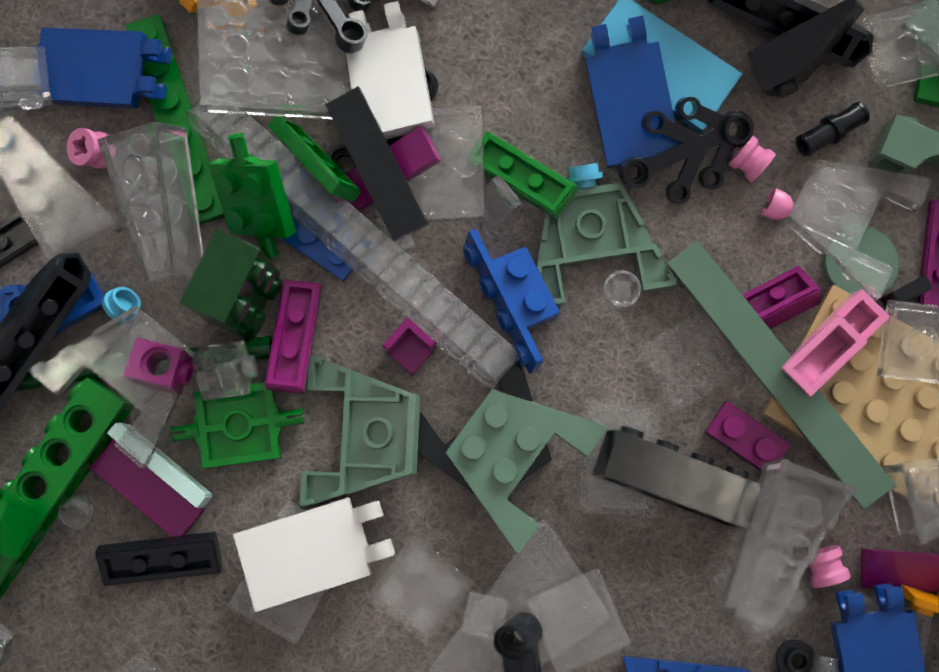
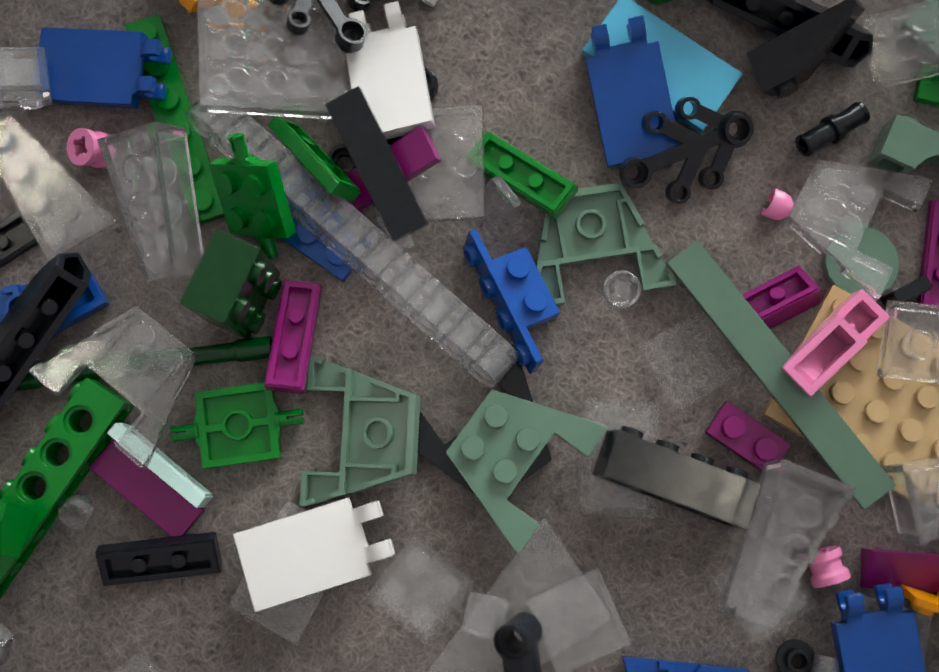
medium azure plate [102,287,141,323] -> none
magenta brick [123,337,194,395] -> none
clear brick [194,340,257,400] -> none
magenta panel [382,317,437,376] -> none
medium azure plate [566,163,603,189] -> none
bright pink wheel [728,135,776,183] -> none

